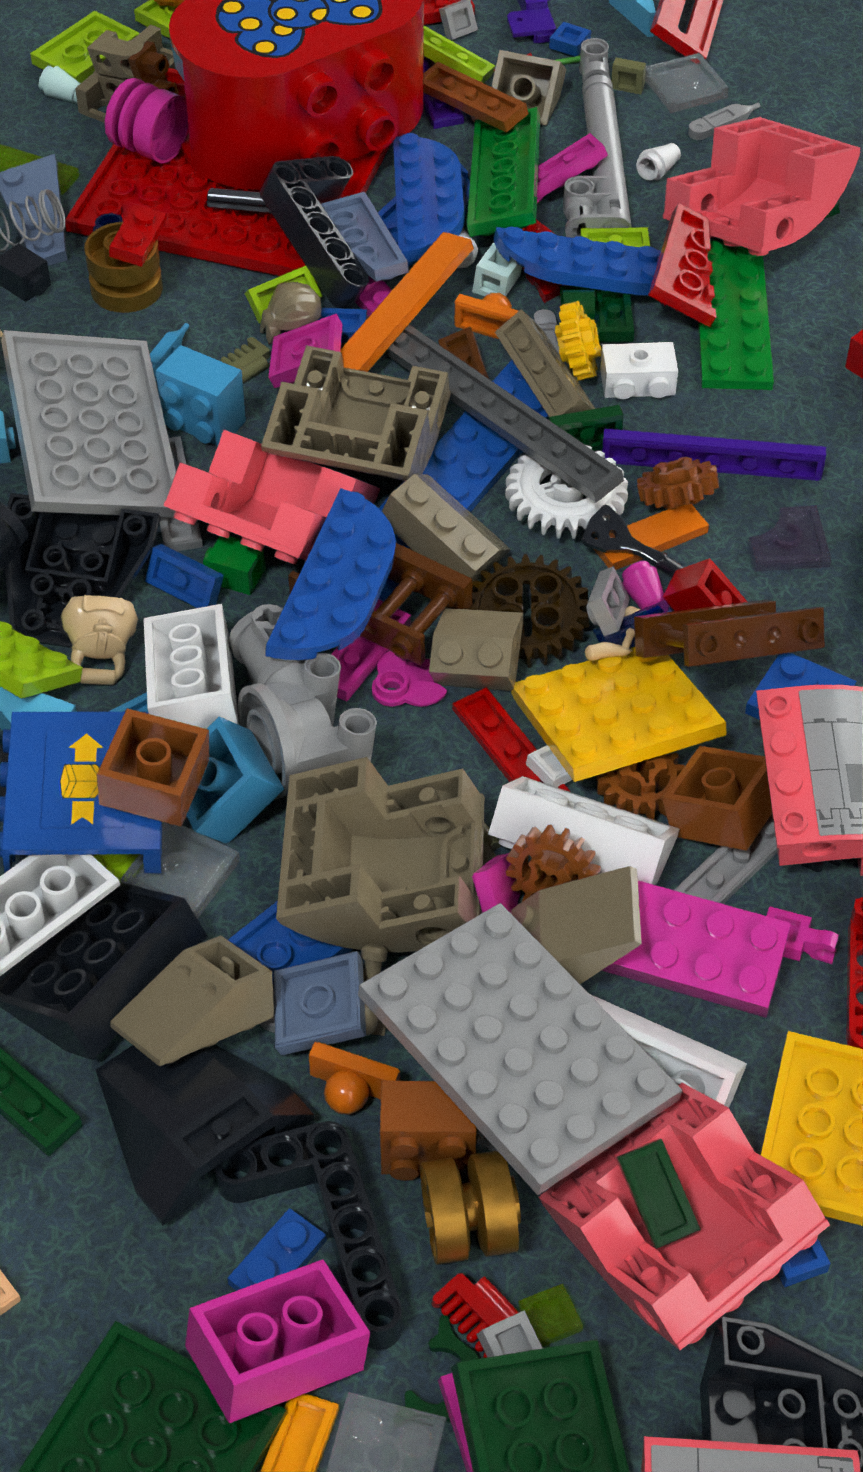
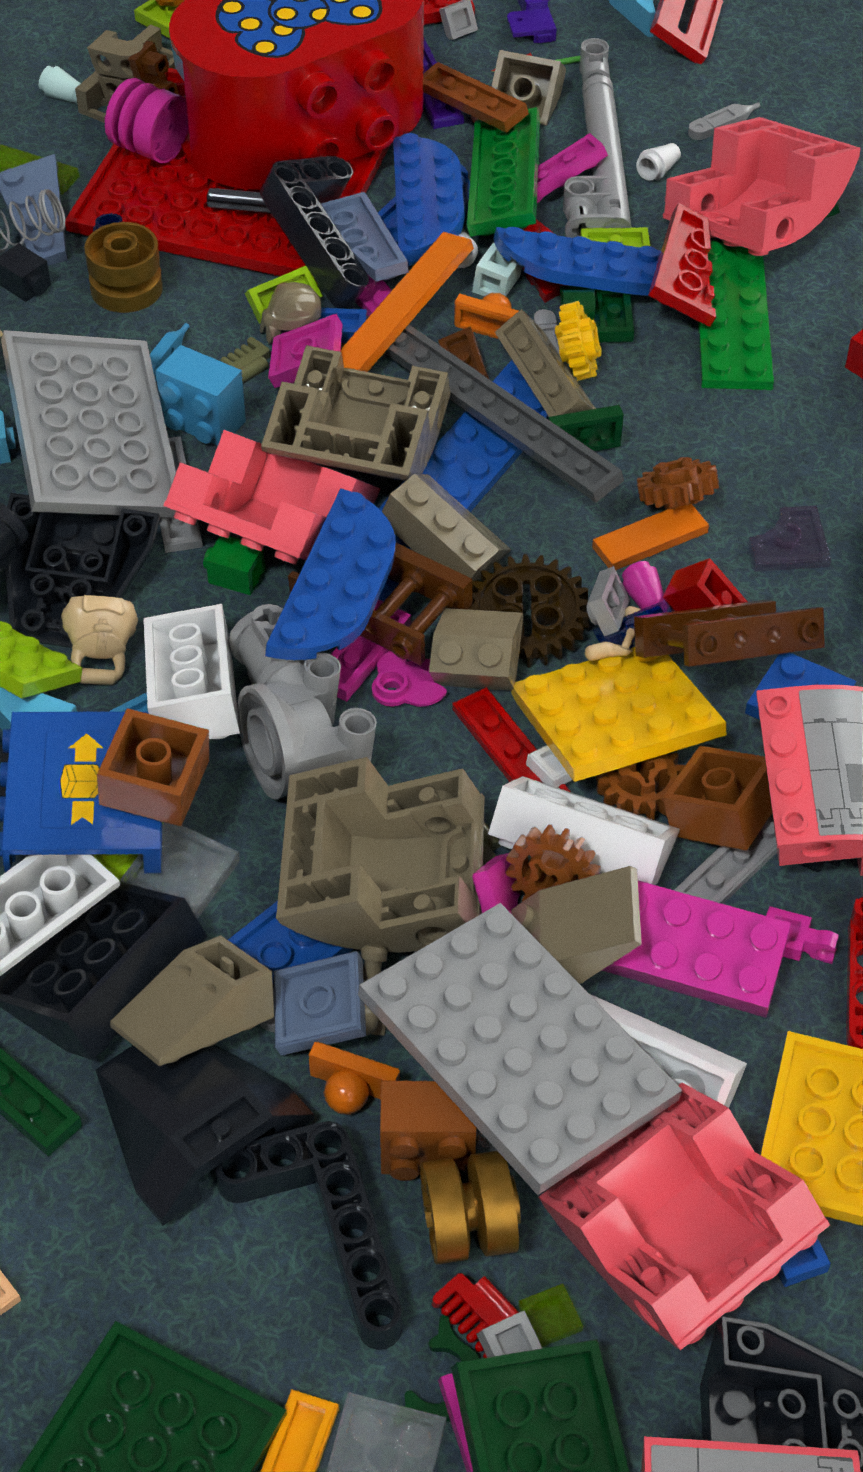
lime plate [30,11,140,83] -> none
red plate [109,203,167,267] -> none
blue plate [145,544,224,608] -> none
dark pink brick [185,1259,370,1423] -> none
dark azure brick [186,716,284,843] -> none
blue plate [227,1208,327,1291] -> none
lime plate [424,26,495,83] -> none
white gear [505,445,628,539] -> none
blue plate [549,22,591,56] -> none
black piece [581,505,684,577] -> none
white brick [600,342,678,399] -> none
dark purple tile [602,429,826,481] -> none
olive plate [611,57,646,95] -> none
dark green tile [616,1138,701,1249] -> none
clear plate [645,53,729,113] -> none

